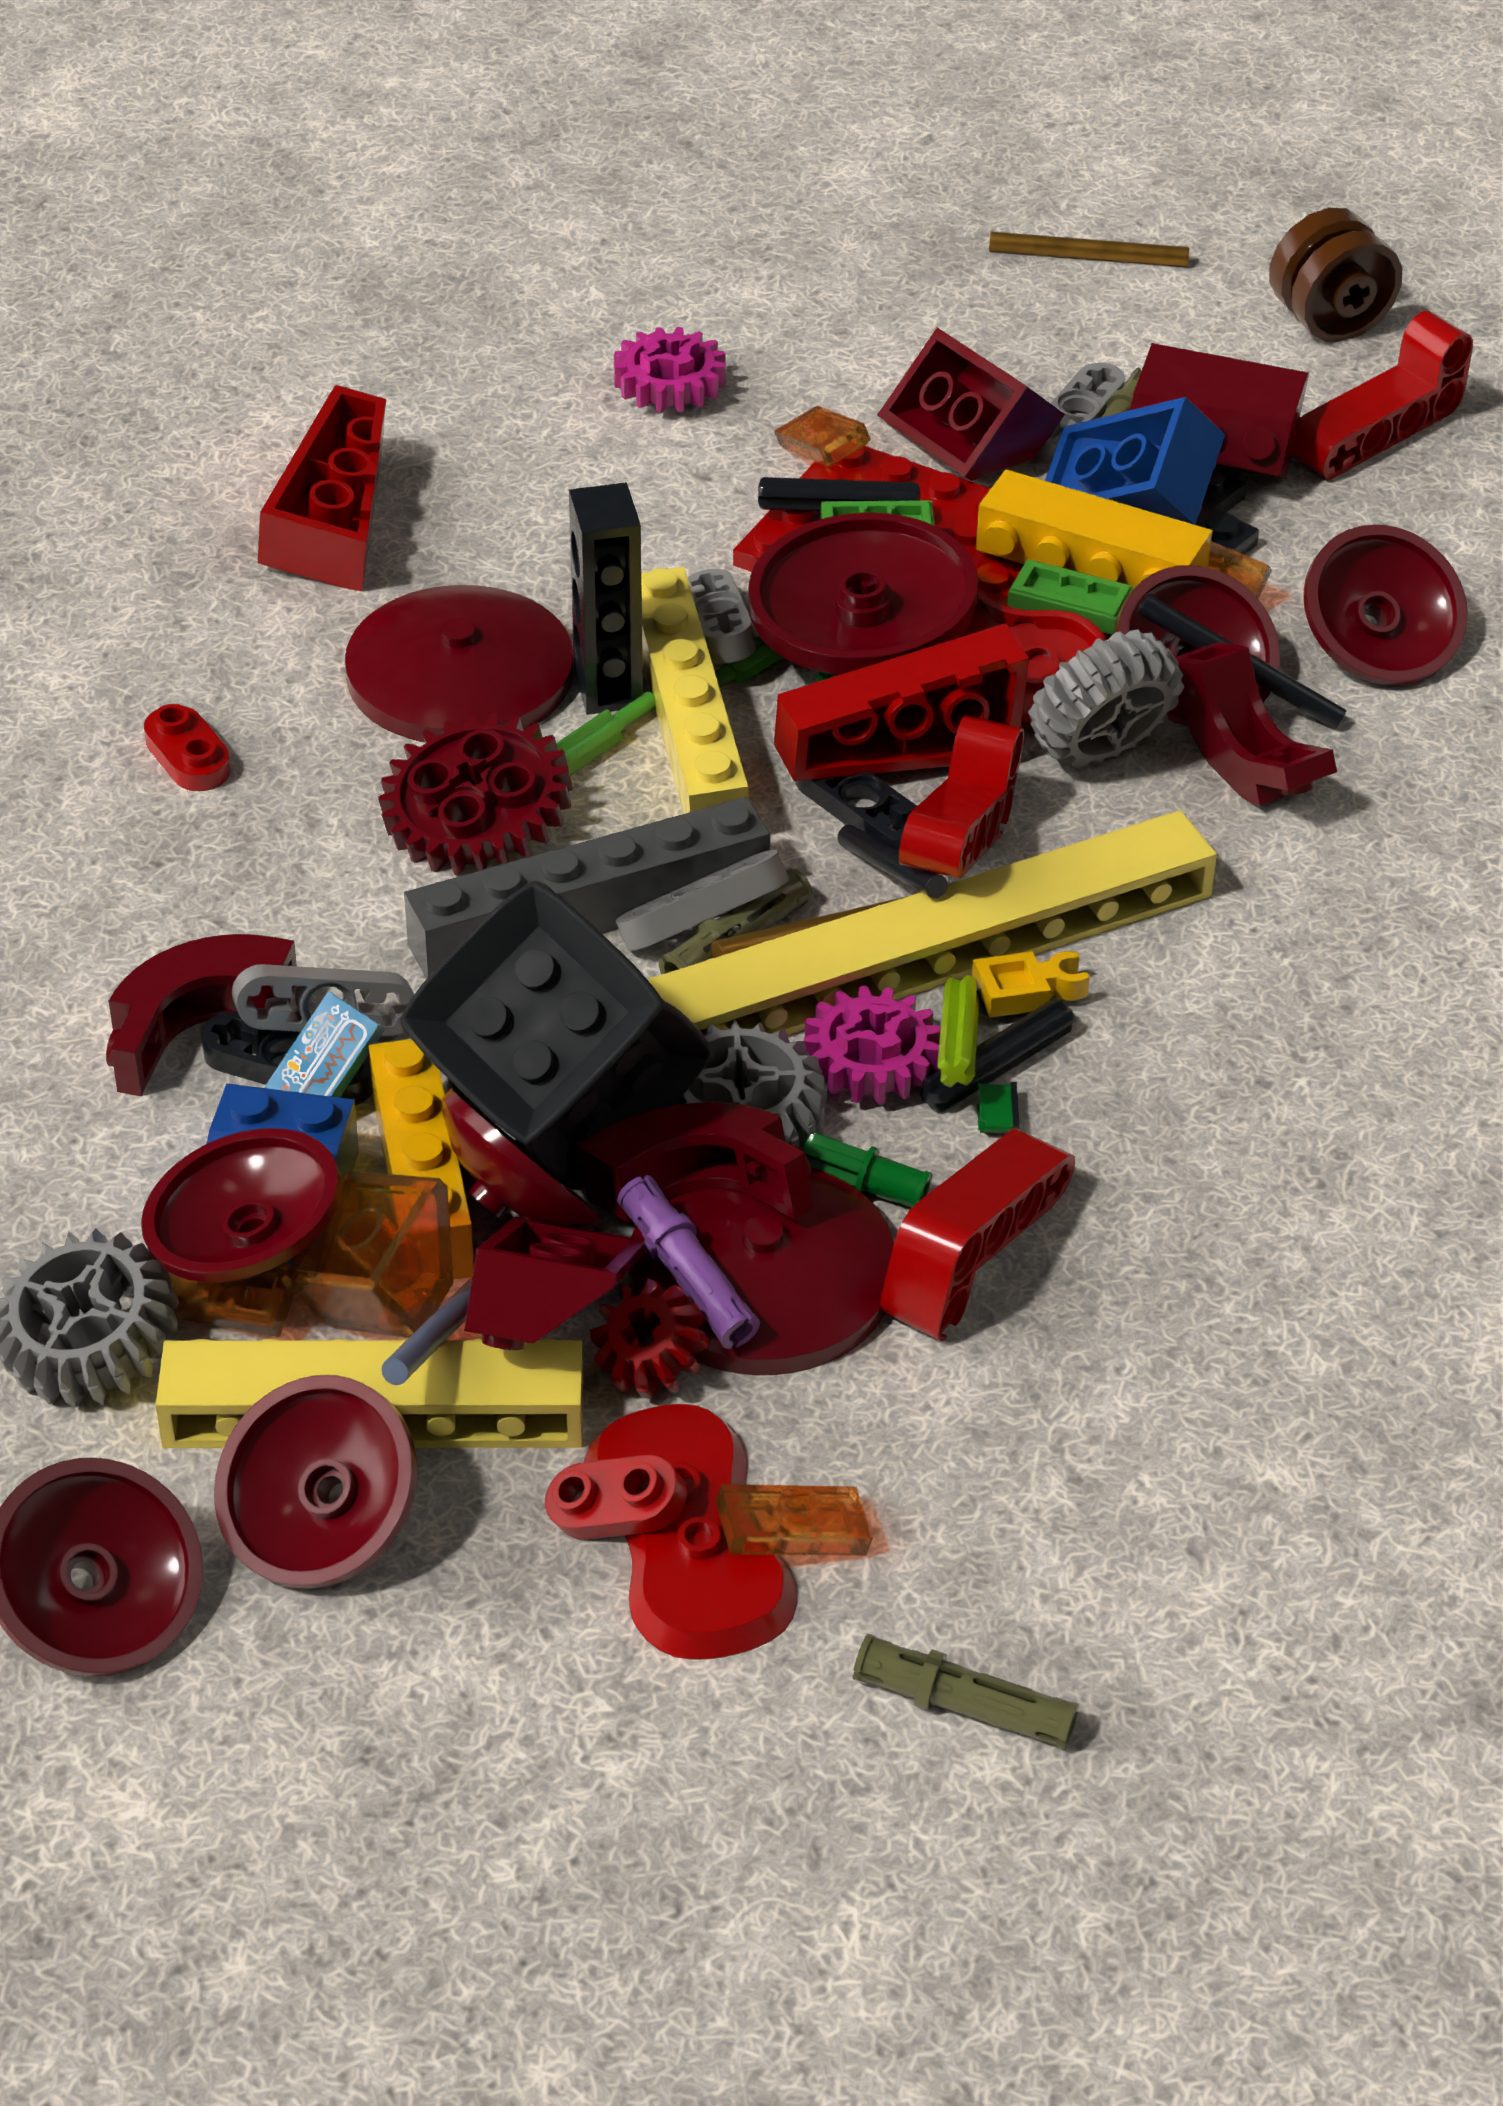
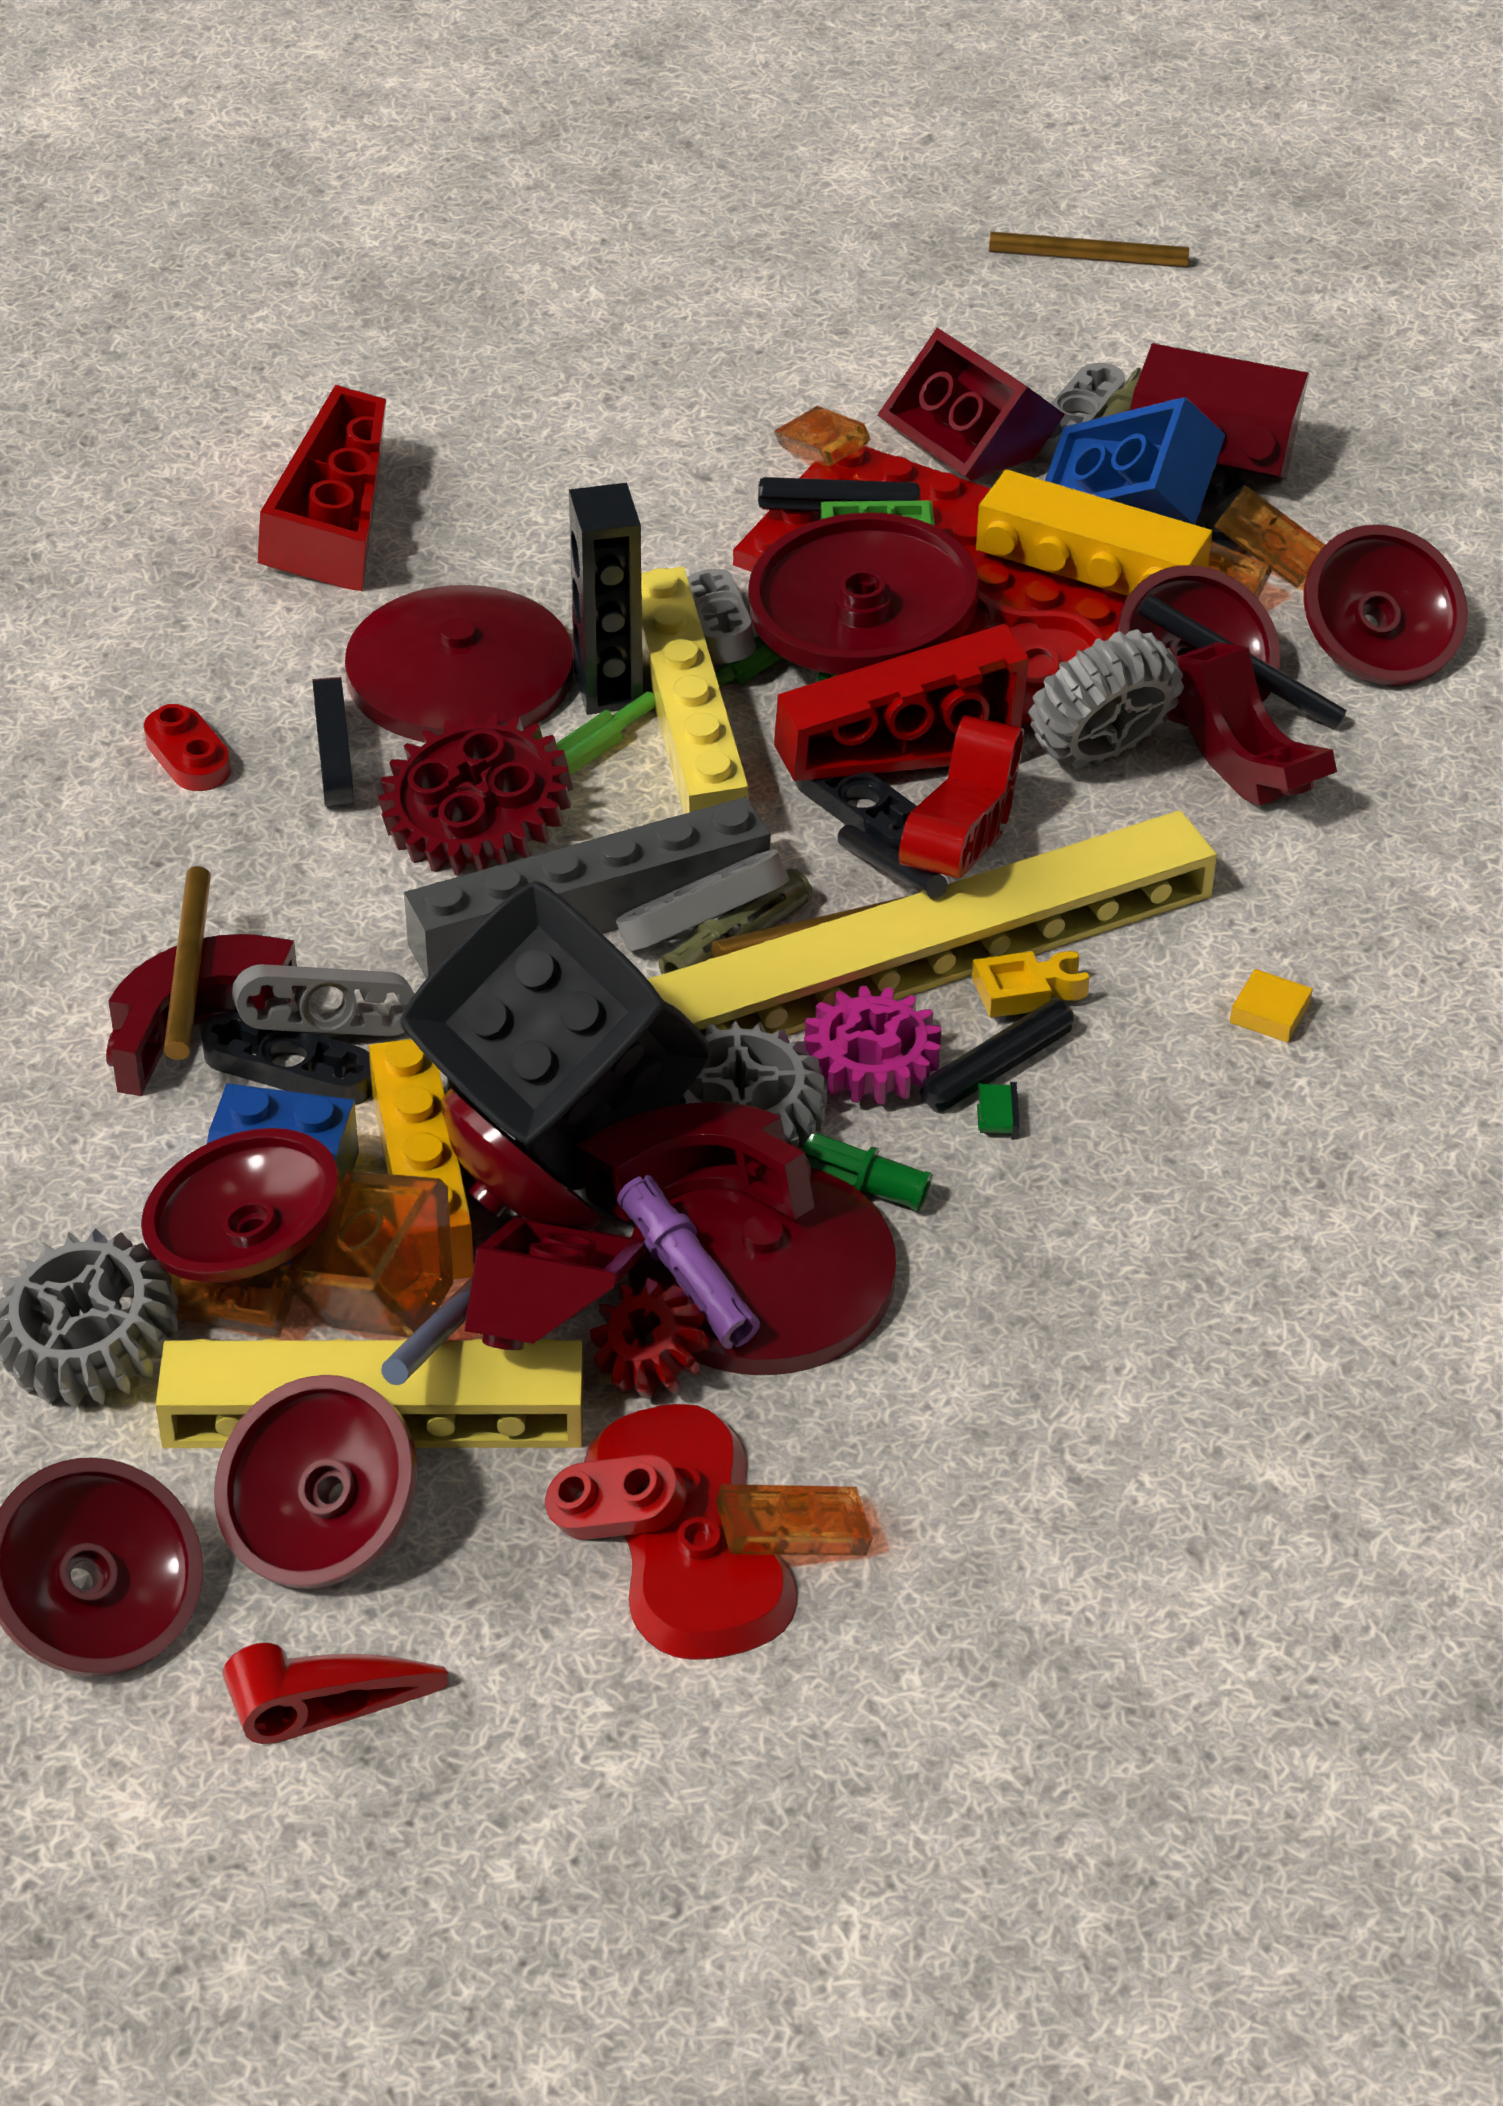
dark azure tile [264,991,386,1098] -> none
dark pink gear [614,327,726,413] -> none
olive pin [853,1633,1079,1750] -> none
red beam [880,1128,1076,1341] -> none
lime axle [937,975,980,1088] -> none
bright green plate [1007,559,1134,635] -> none
reddish brown wheel [1269,207,1403,342] -> none
red beam [1292,310,1473,480] -> none
none -> pearl gold bar [164,866,211,1060]
none -> red piece [222,1642,448,1744]
none -> black beam [312,677,355,807]
none -> clear orange plate [1214,486,1325,591]
none -> yellow tile [1230,969,1313,1043]

